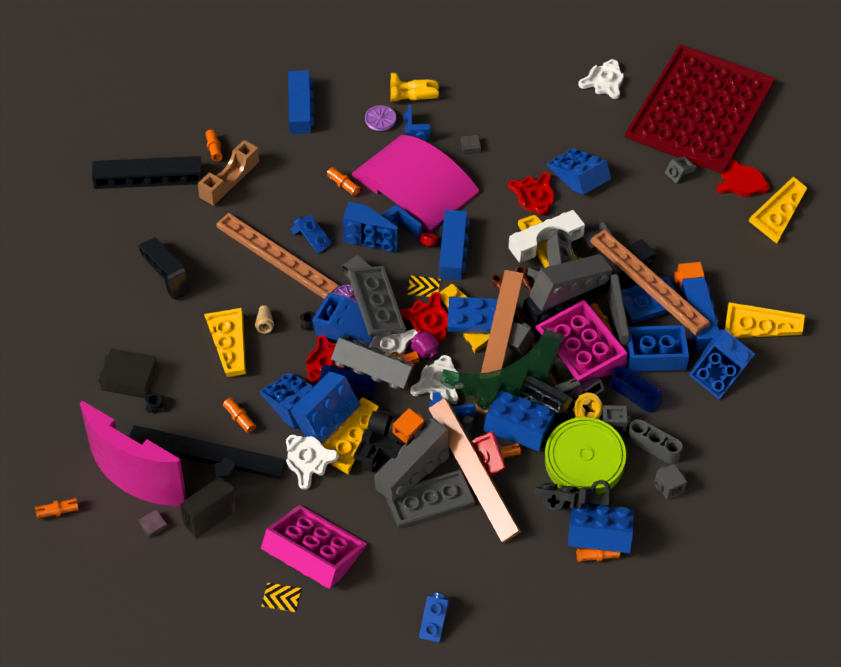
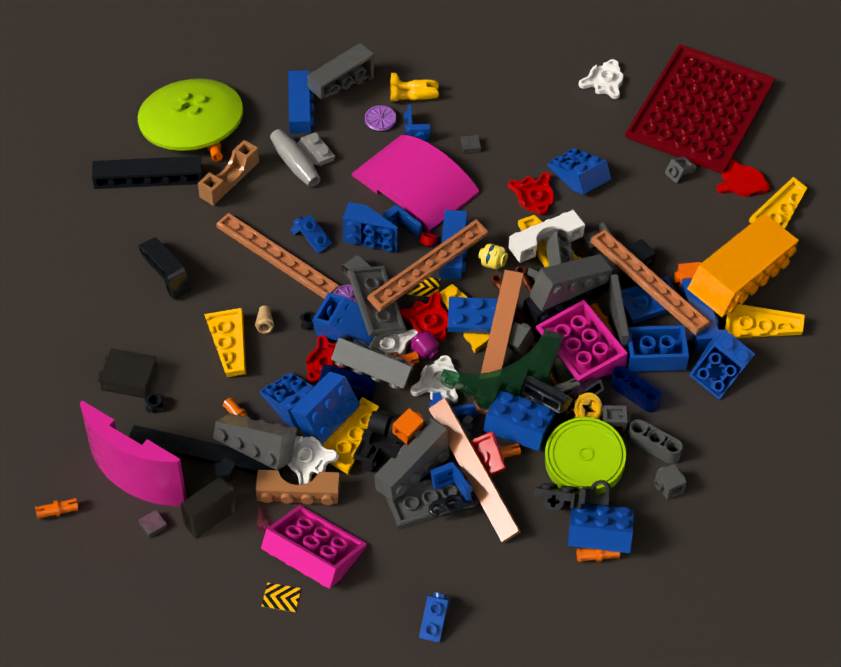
orange pin [327,167,360,196] -> none
none -> lime dish [138,79,243,151]
none -> dark grey wedge [213,413,297,470]
none -> medium nougat arch [256,470,340,505]
none -> clear pink hand [257,506,269,532]
none -> light grey plate [270,129,335,187]
none -> dark grey wedge [307,43,374,99]
none -> nougat tile [367,219,489,312]
none -> black piece [428,493,478,517]
none -> blue bracket [430,462,473,501]
none -> light yellow head [479,243,508,270]
none -> light orange brick [687,213,799,317]

